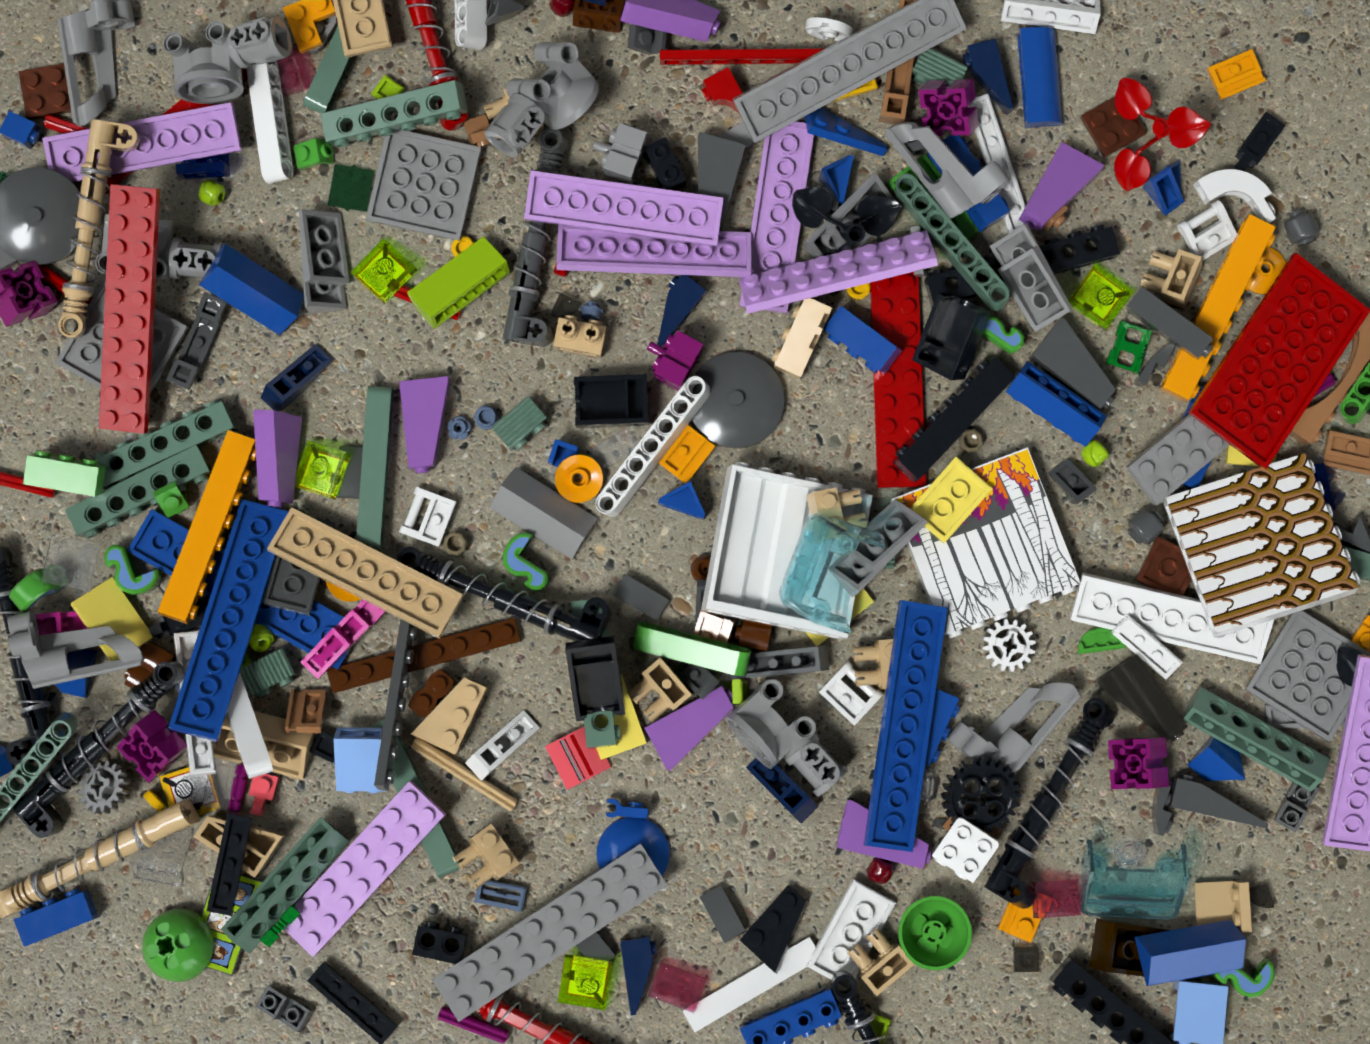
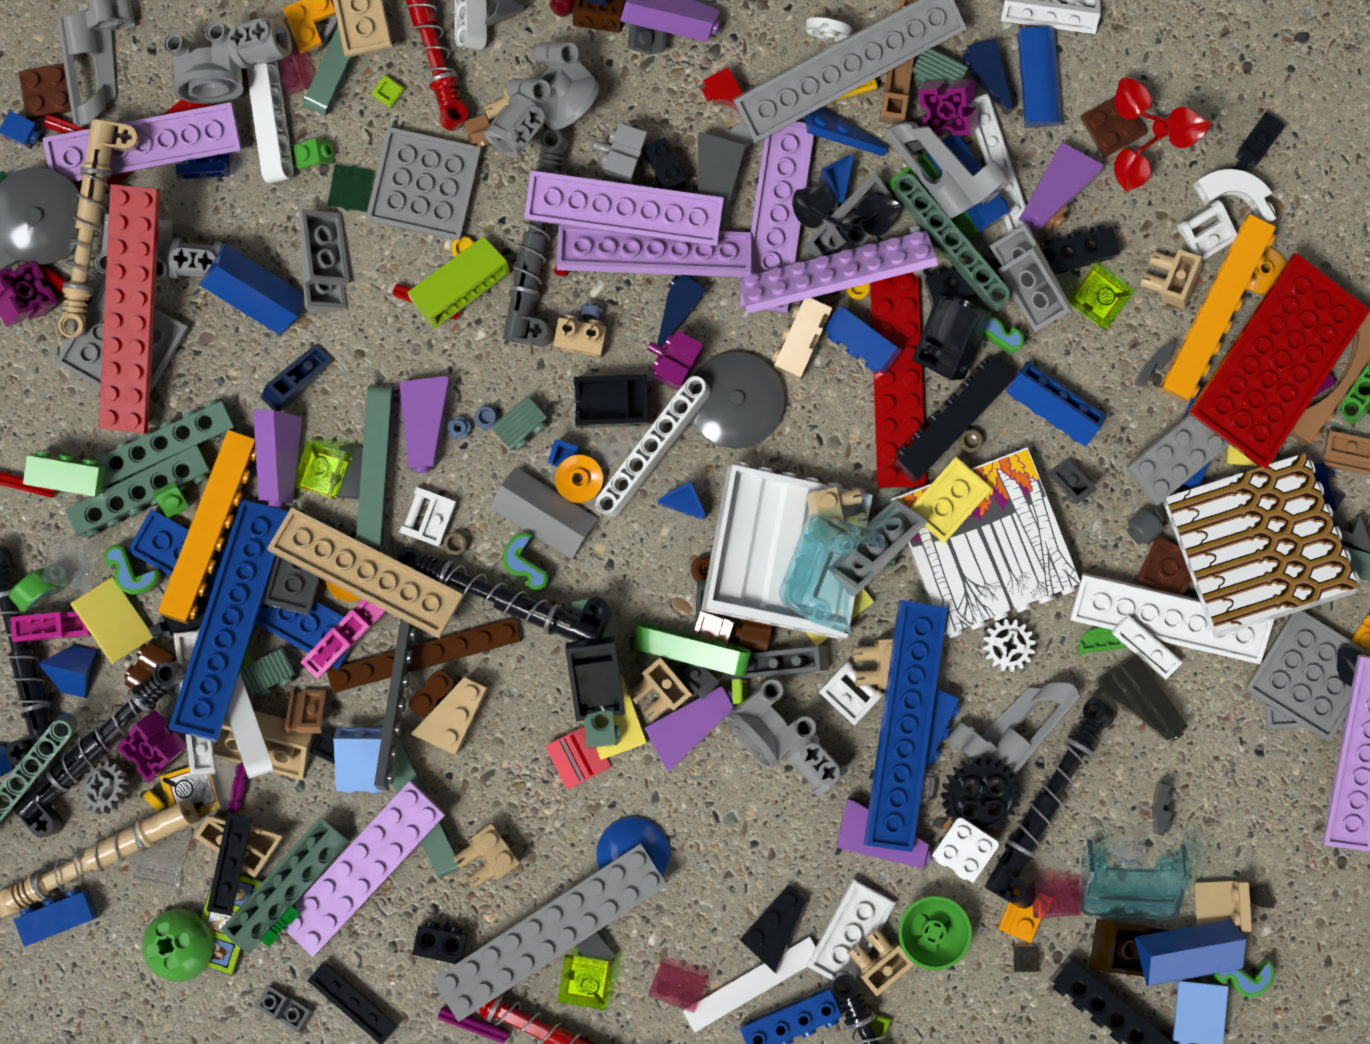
light grey panel [7,611,144,689] -> none
dark grey slope [166,292,227,390] -> none
lime piece [198,179,226,206] -> none
coral plate [248,774,280,816] -> none
lime piece [249,624,274,652] -> none
sand green brick [320,80,468,148] -> none
clear neon green tile [350,238,418,304] -> none
tan axle [411,737,518,811] -> none
white slope [465,710,540,781] -> none
sand blue tile [474,880,527,912] -> none
clear smoke tile [550,293,582,318] -> none
blue plate [606,798,648,818] -> none
dark grey slope [612,574,669,620] -> none
dark blue slope [620,935,657,1016] -> none
light orange plate [658,425,716,484] -> none
red tile [660,49,824,65] -> none
dark grey slope [700,885,746,943] -> none
dark blue slope [746,758,818,824] -> none
dark red piece [867,857,894,884] -> none
dark grey slope [1029,317,1116,410] -> none
lime piece [1081,440,1109,467] -> none
green piece [1105,321,1152,374] -> none
magenta brick [1108,737,1169,789] -> none
dark grey slope [1127,287,1214,361] -> none
blue slope [1143,159,1184,216] -> none
dark grey slope [1168,774,1268,828] -> none
sand green brick [1182,687,1330,792] -> none
blue slope [1187,736,1246,781] -> none
light orange plate [1206,49,1266,101] -> none
dark grey slope [1274,782,1320,832] -> none
dark grey head [1284,209,1320,247] -> none

